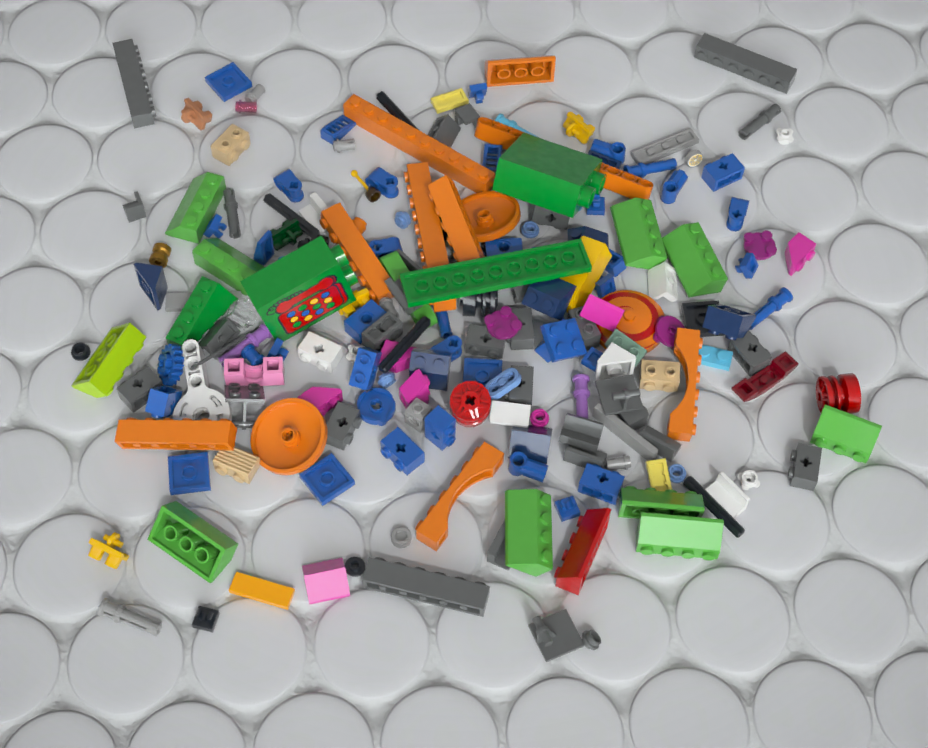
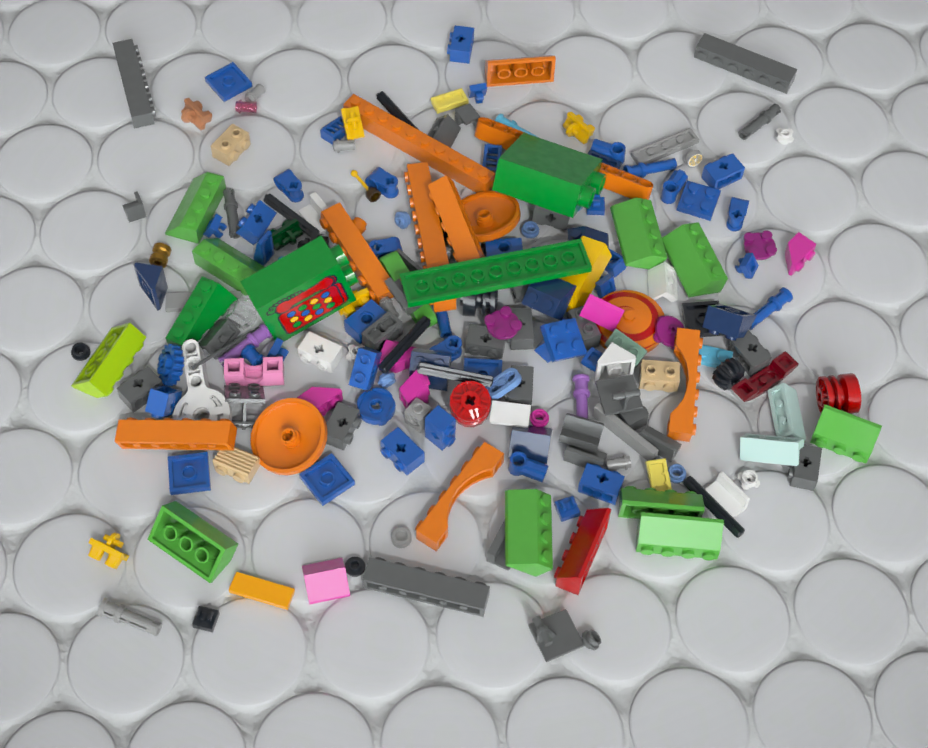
none -> blue brick [236,200,277,245]
none -> yellow hips [340,106,365,140]
none -> axle [417,362,493,387]
none -> blue brick [447,25,474,64]
none -> blue plate [676,180,721,221]
none -> black gear [712,358,745,391]
none -> light aqua panel [740,433,804,466]
none -> light aqua panel [768,383,806,440]

